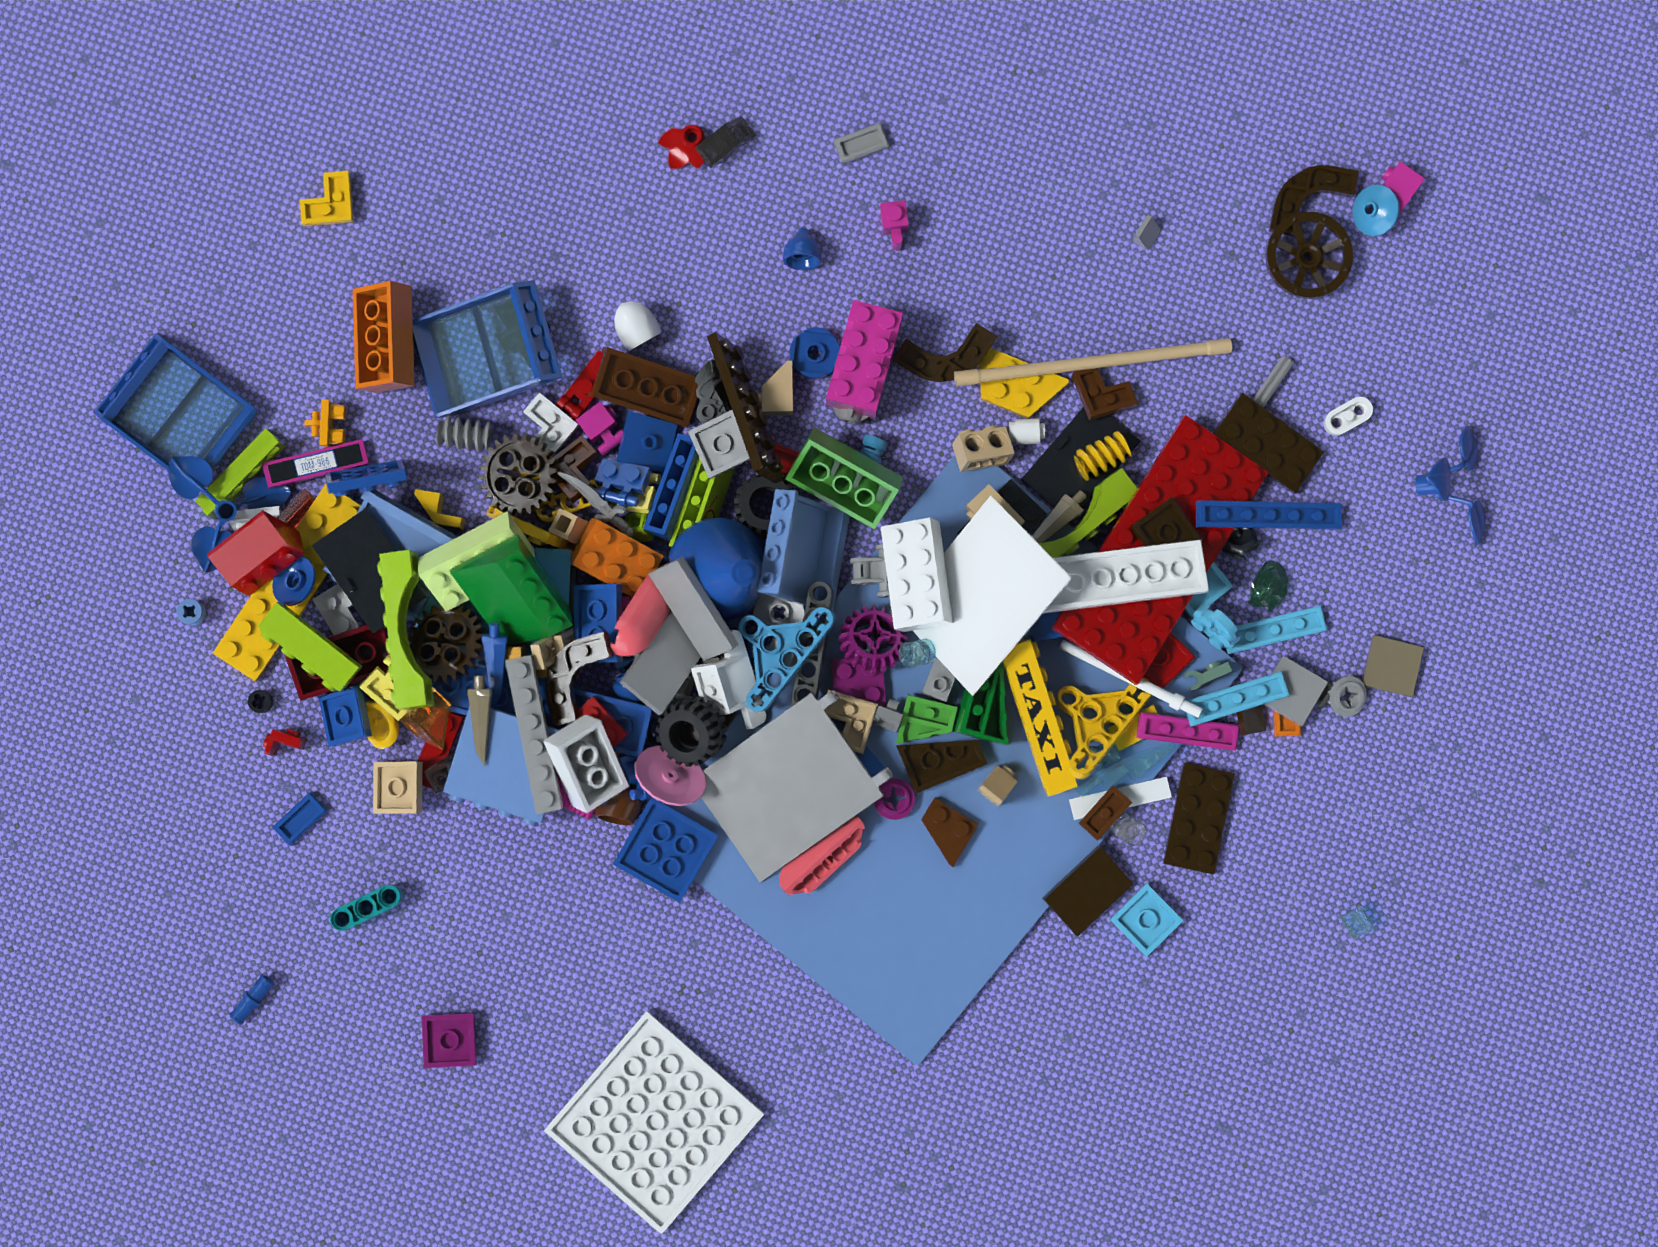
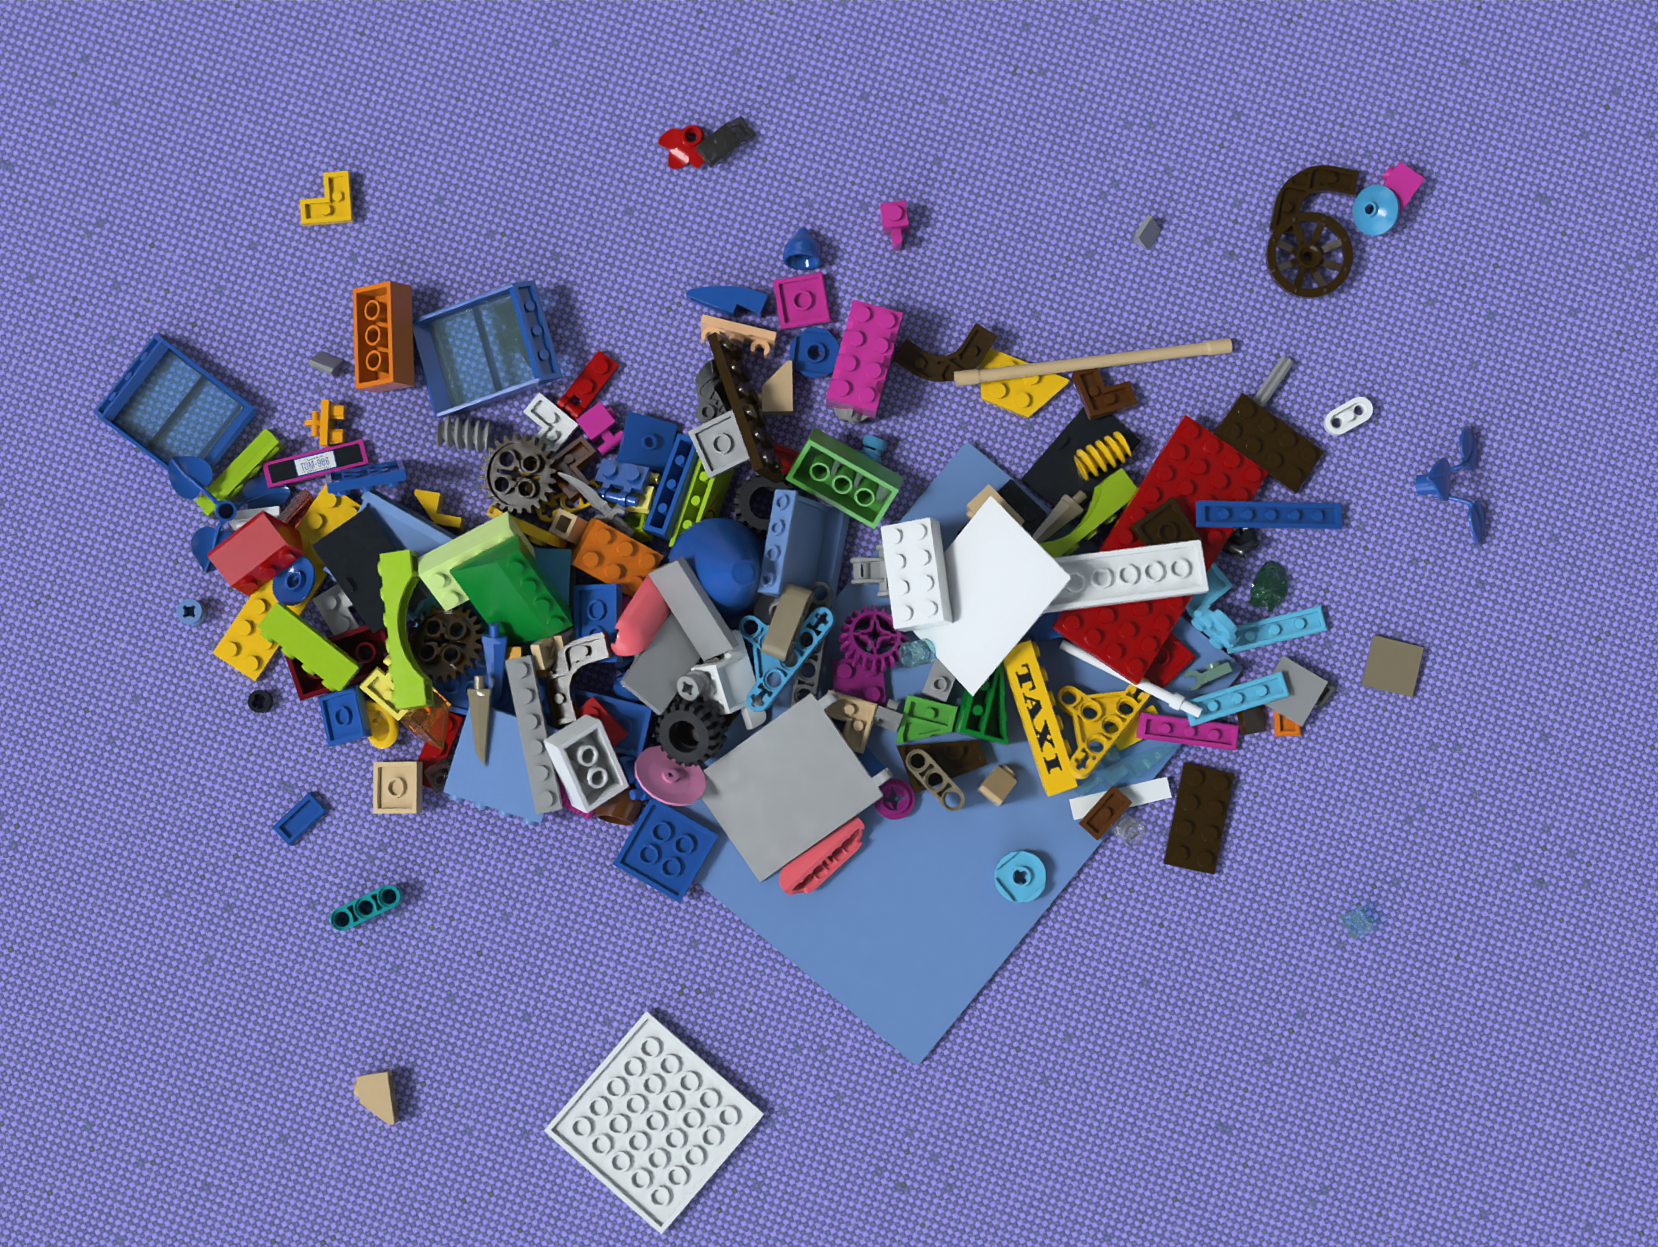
blue pin [229,974,275,1025] -> none
red bracket [263,728,307,756] -> none
magenta plate [422,1013,477,1068] -> none
reddish brown plate [588,347,698,427] -> none
white piece [614,301,661,351] -> none
light grey tile [833,123,889,165] -> none
reddish brown wing [921,798,979,867] -> none
tan brick [952,426,1015,472] -> none
white brick [1009,418,1045,445] -> none
dark brown tile [1042,845,1133,937] -> none
medium azure plate [1109,883,1184,957] -> none
light grey gear [1328,676,1367,717] -> none
none -> light grey slope [308,351,343,377]
none -> tan slope [353,1070,399,1125]
none -> light grey wheel [677,669,710,701]
none -> blue slope [686,286,769,318]
none -> light nougat plate [700,314,777,358]
none -> dark tan beam [761,582,814,662]
none -> dark pink plate [773,272,831,331]
none -> dark tan beam [906,749,965,812]
none -> medium azure plate [994,851,1046,903]

